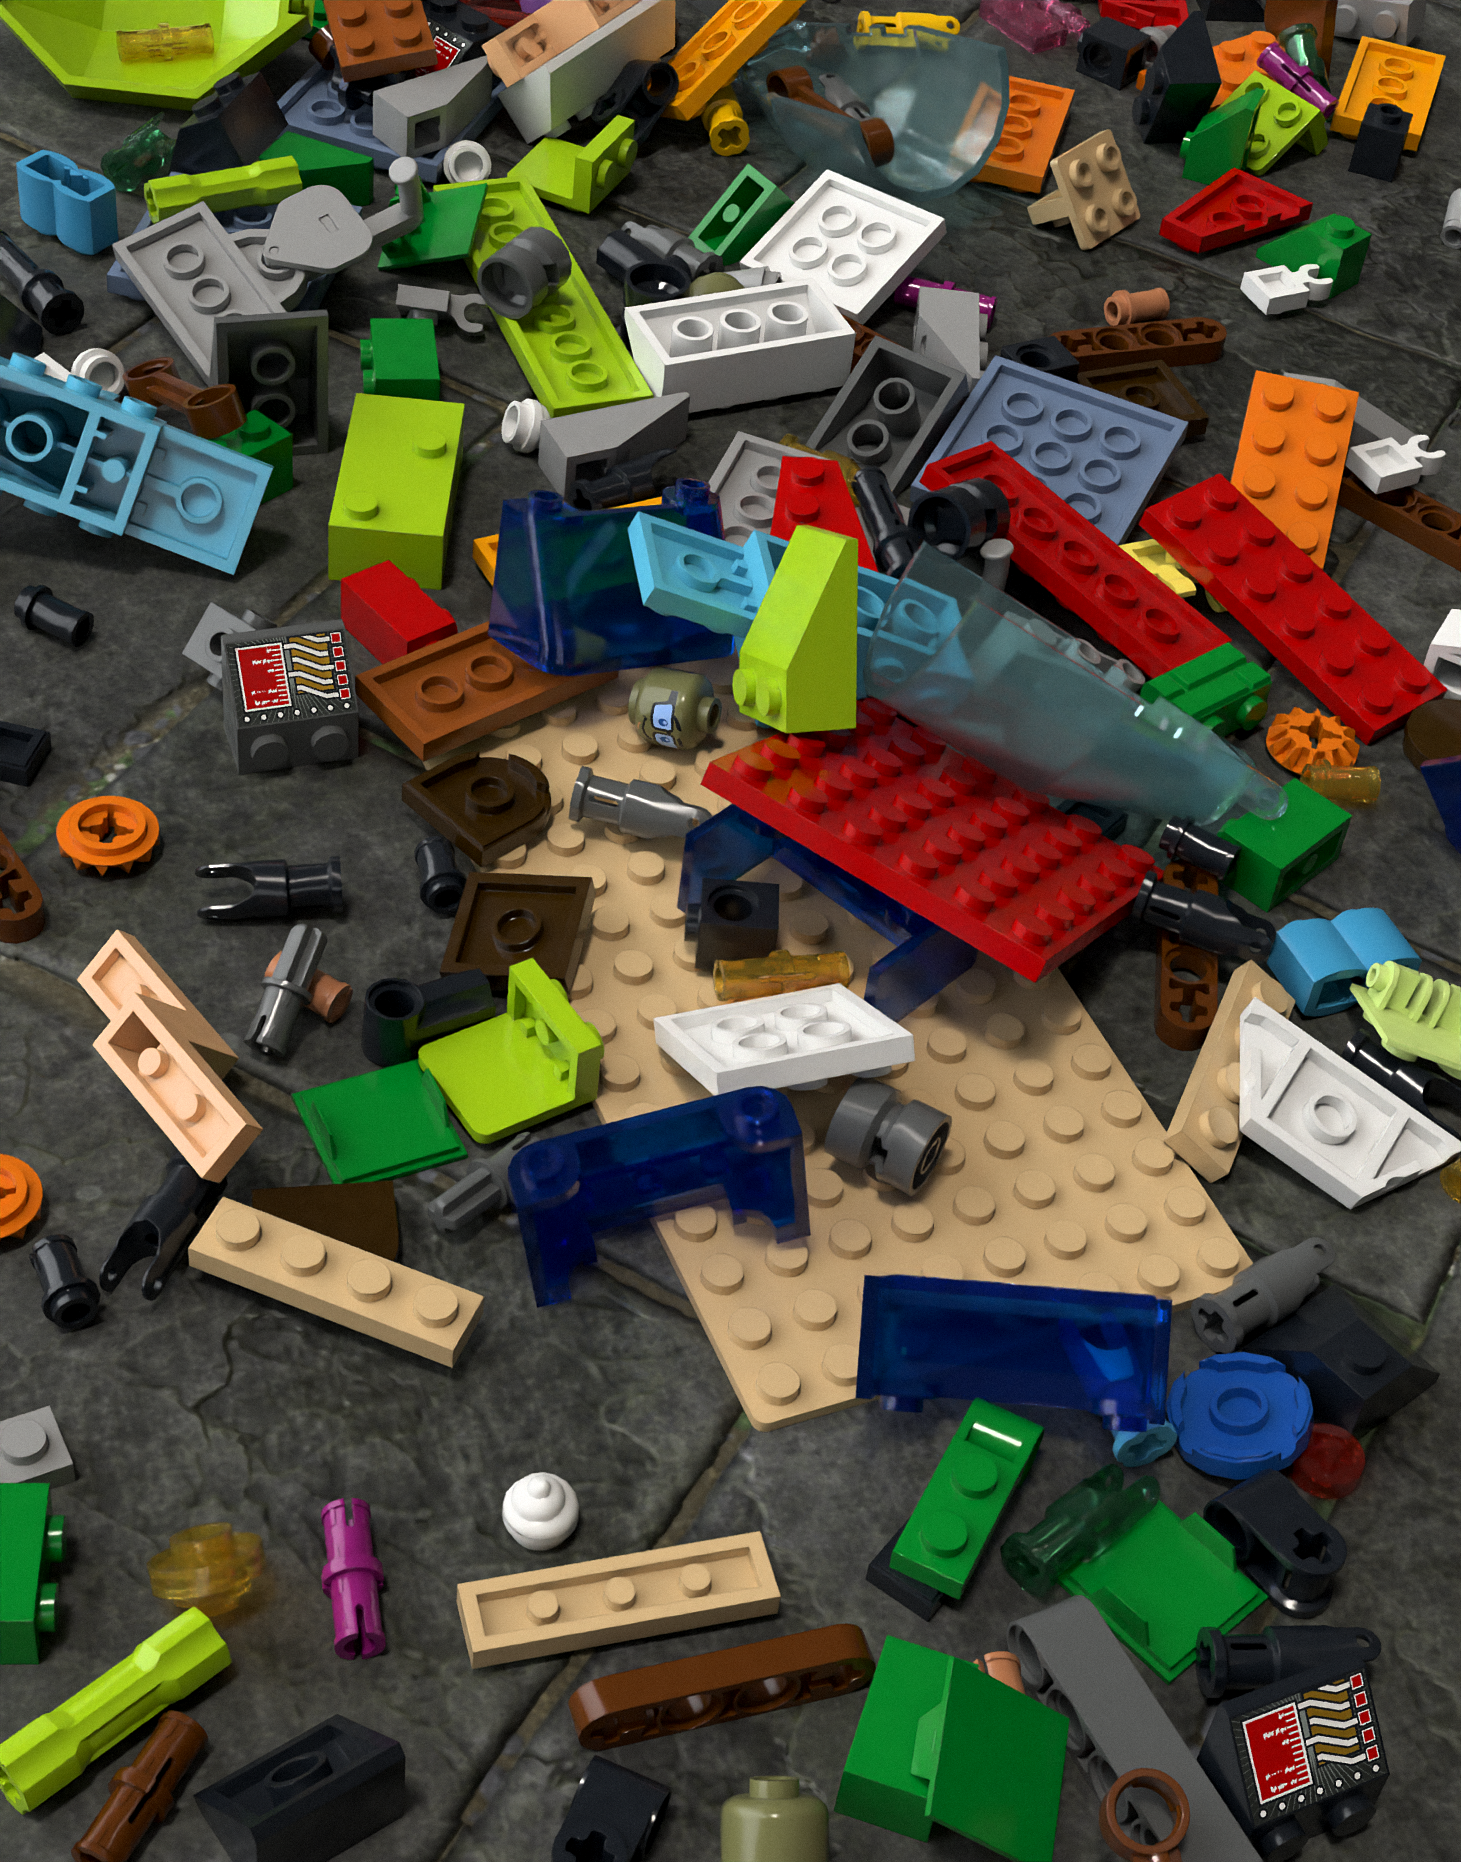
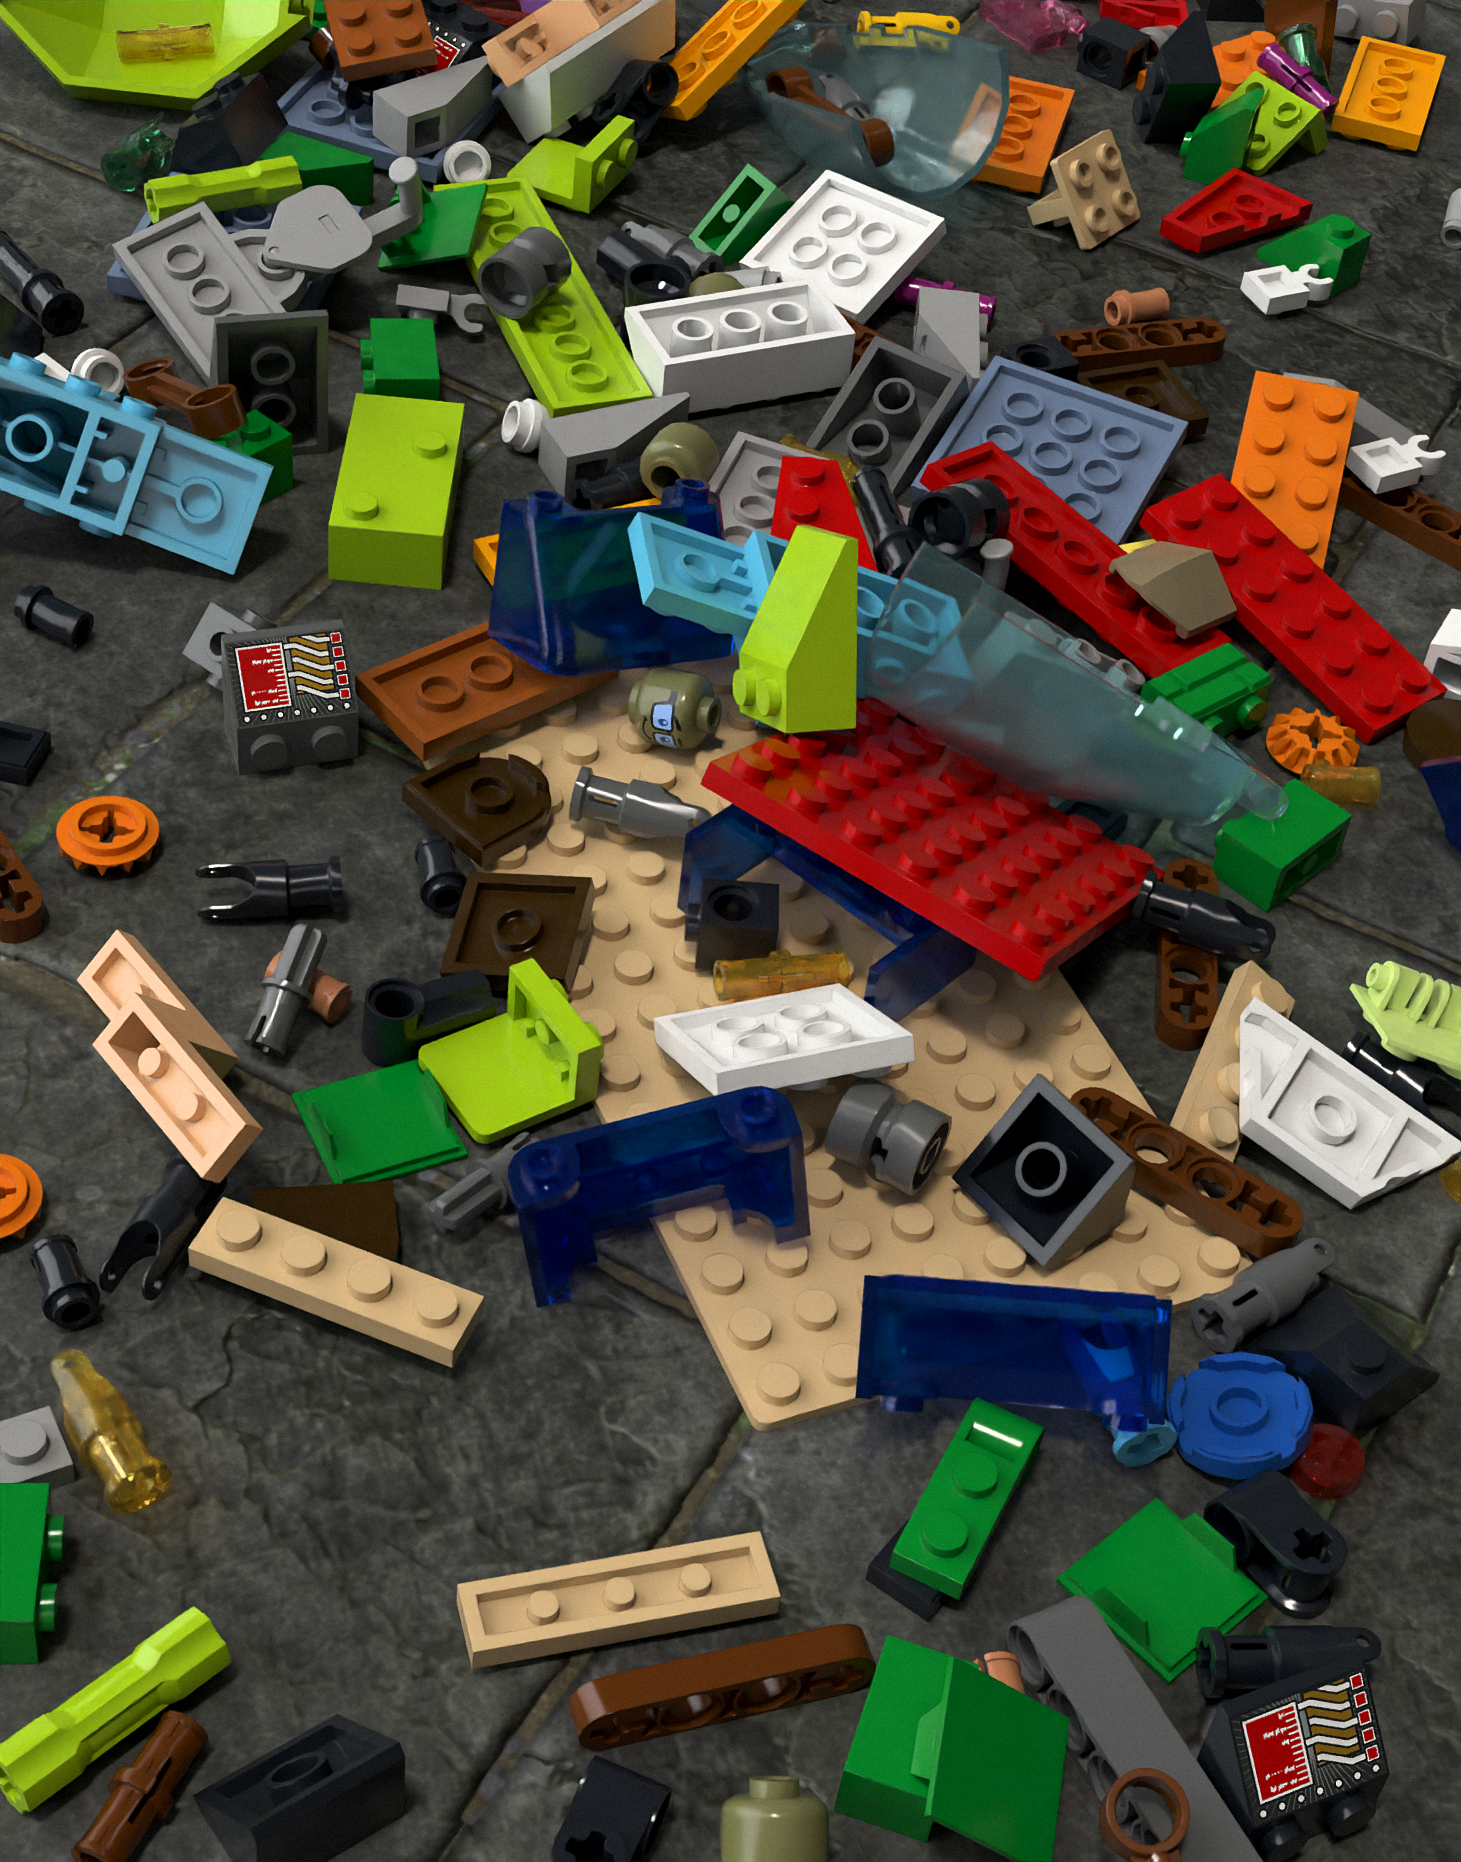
dark azure brick [16,150,118,255] -> none
clear yellow plate [146,1522,267,1617] -> none
magenta pin [321,1498,386,1660] -> none
red brick [341,560,458,664] -> none
white plate [502,1472,579,1551] -> none
yellow piece [700,83,750,156] -> none
clear green piece [1000,1464,1160,1597] -> none
black pin [1158,815,1242,881] -> none
dark azure brick [1266,908,1422,1017] -> none
black brick [1348,103,1413,183] -> none
none -> clear yellow piece [50,1350,172,1513]
none -> olive head [639,422,720,505]
none -> black slope [951,1073,1138,1269]
none -> reddish brown beam [1070,1087,1304,1258]
none -> dark tan slope [1108,541,1237,639]

